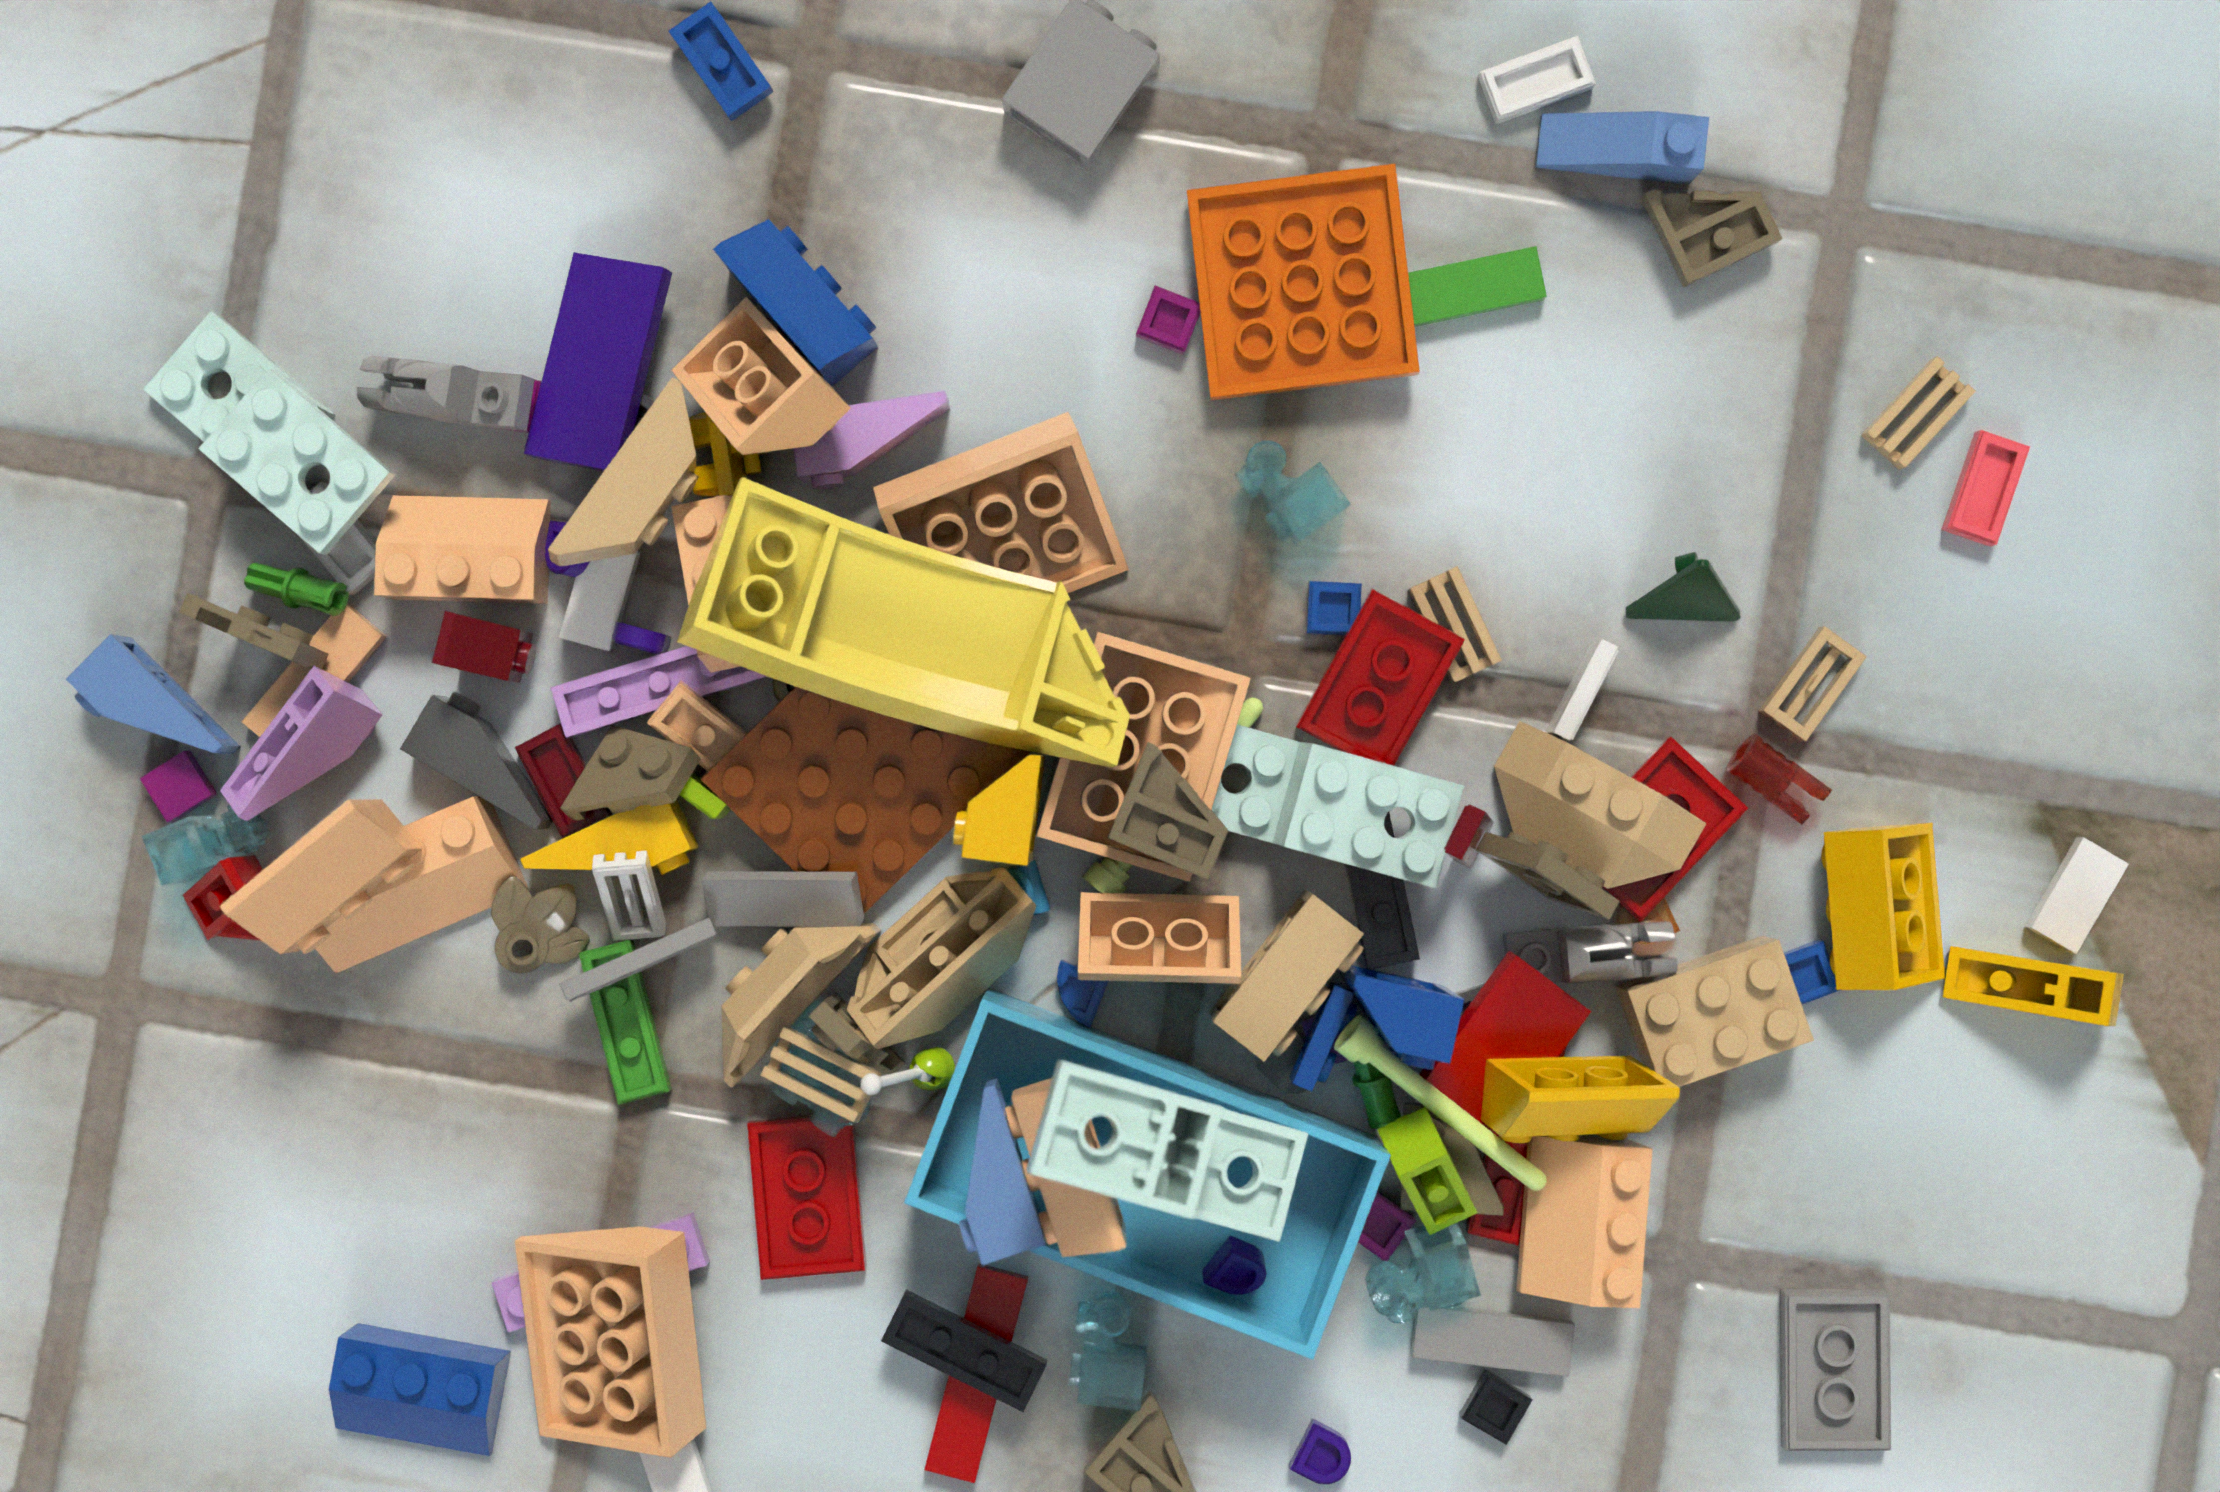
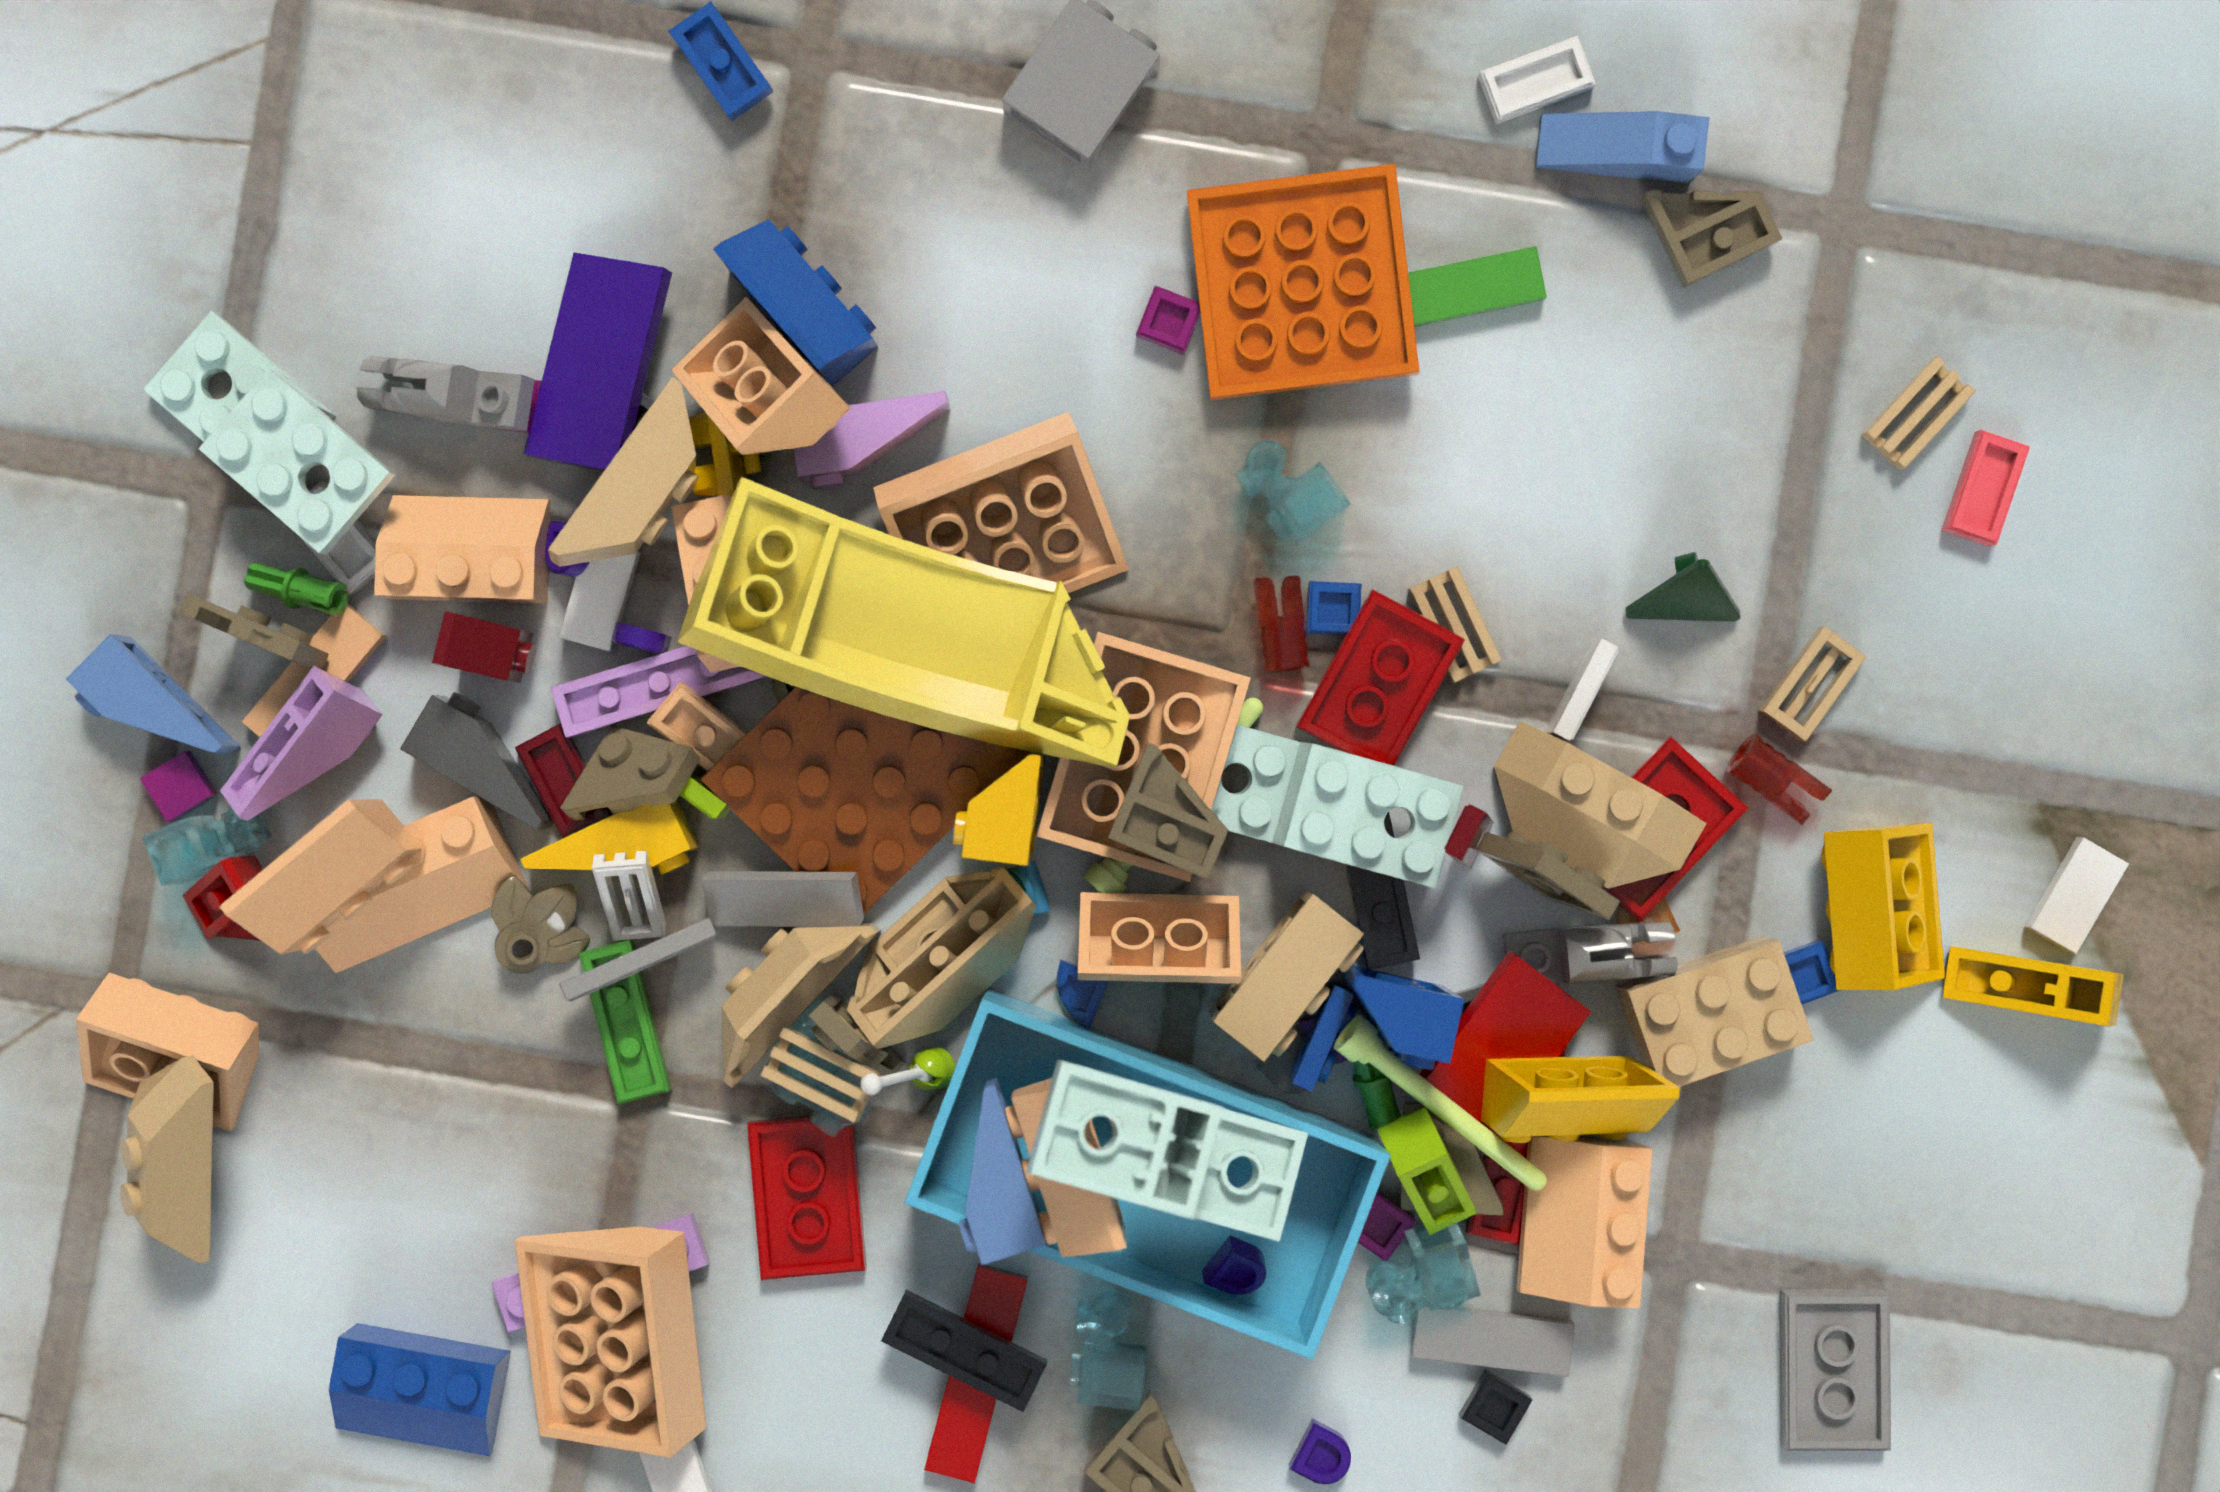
none -> light nougat slope [76,973,259,1131]
none -> tan wedge [120,1055,213,1264]
none -> clear red hinge [1254,575,1310,673]

